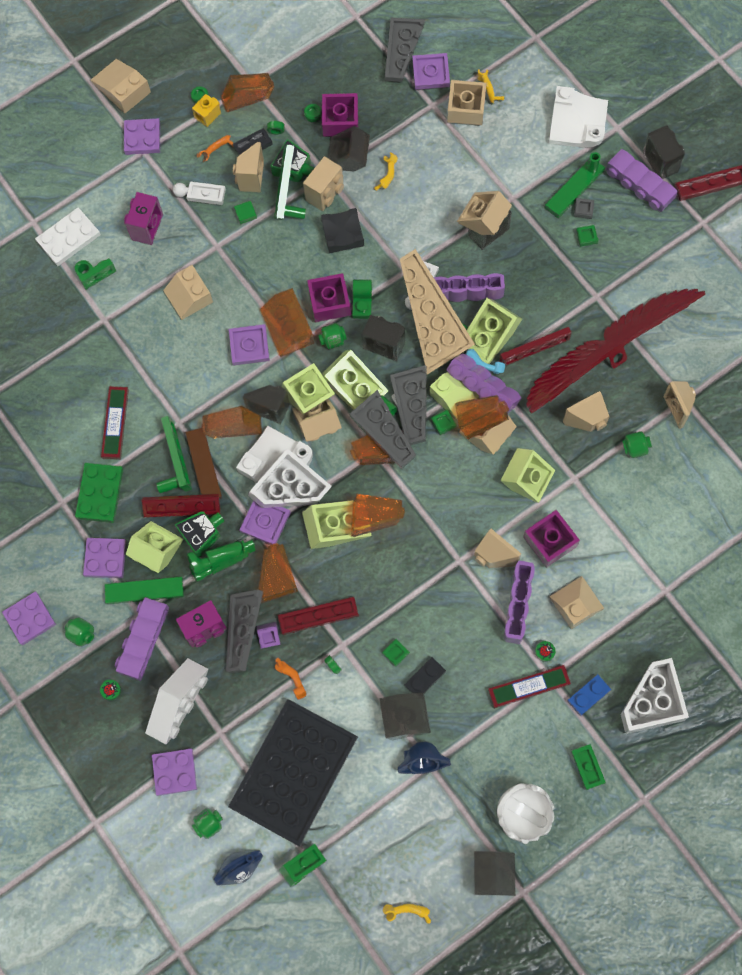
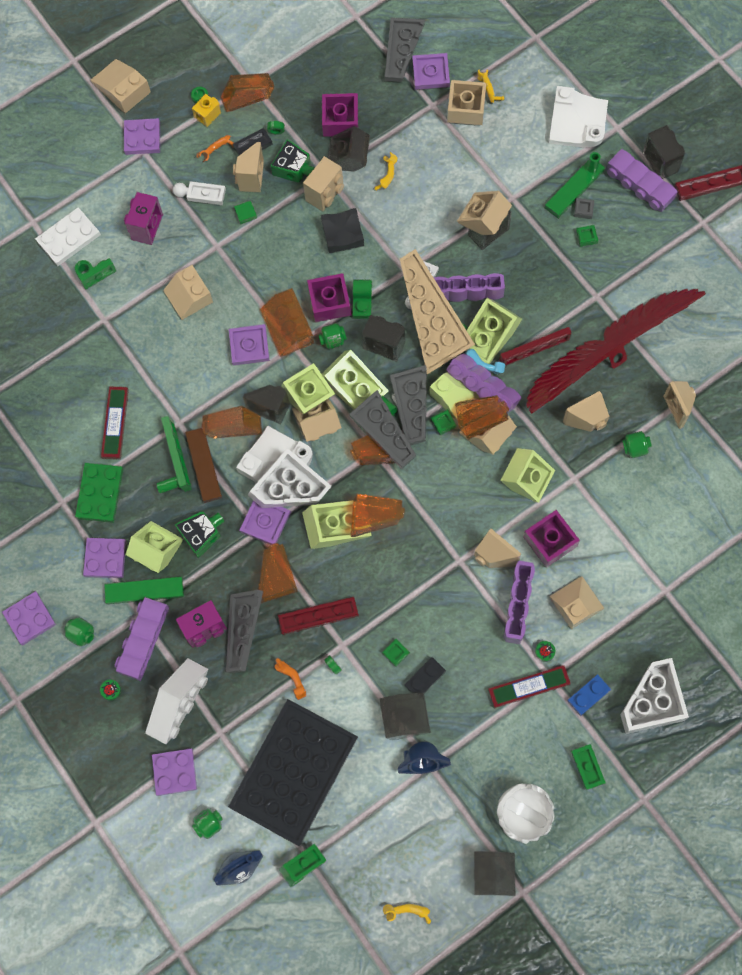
dark red tile [142,494,221,518] -> none
green piece [187,540,255,582] -> none
medium lavender slope [257,622,280,649] -> none
piece [274,145,306,220] -> none
green tile [304,104,322,122] -> none

